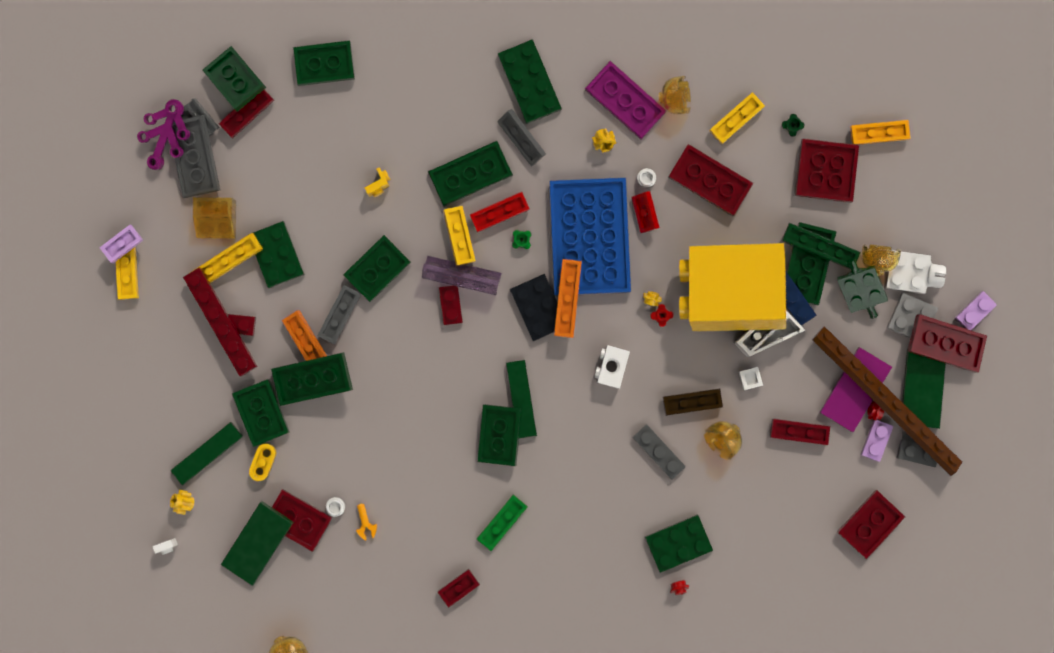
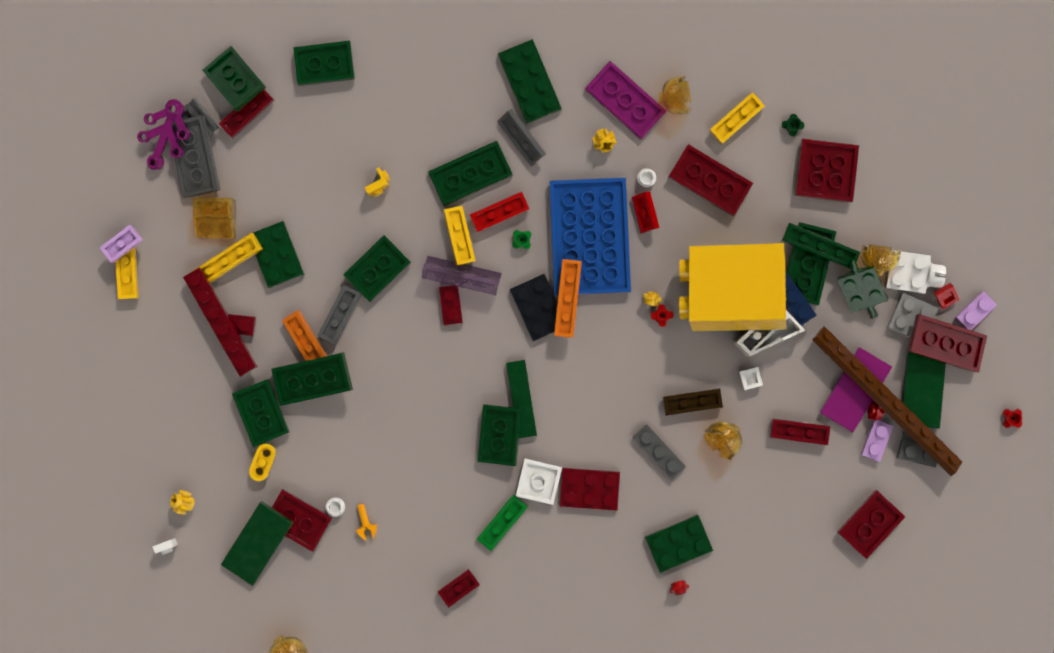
dark green tile [170,422,244,485] -> none
white brick [594,345,630,389] -> none
light orange plate [850,120,911,145] -> none
none -> white plate [516,458,562,505]
none -> dark red plate [560,468,620,511]
none -> red plate [933,283,960,309]
none -> red plate [1003,409,1022,428]

